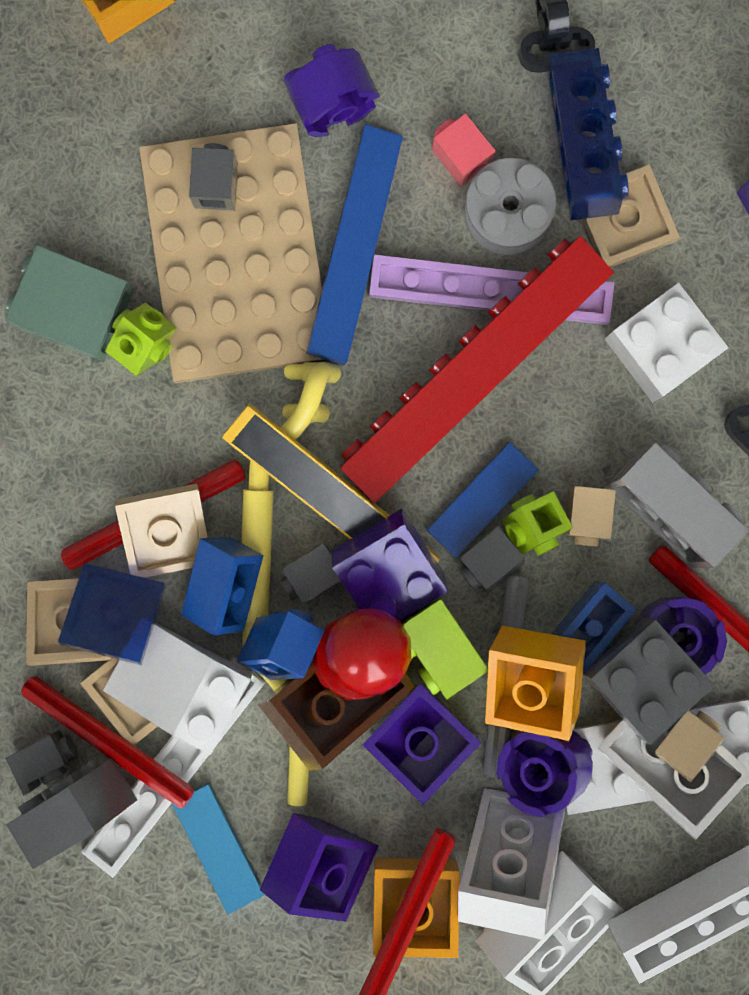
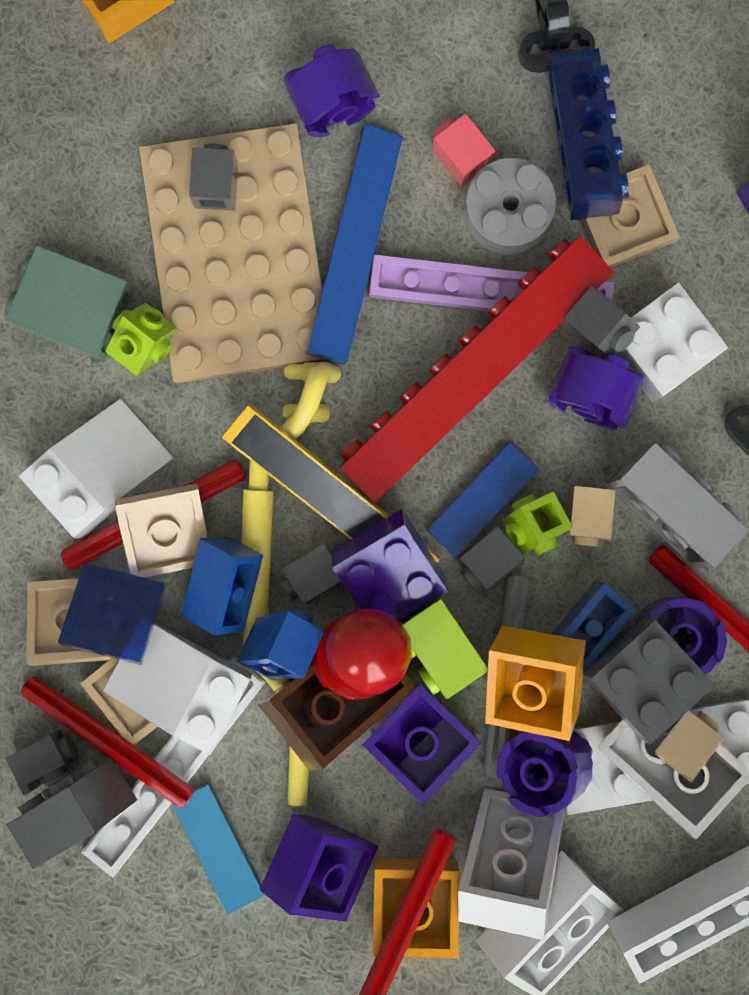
none -> white slope [19,399,174,539]
none -> dark purple brick [547,346,643,430]
none -> dark grey brick [564,286,640,355]

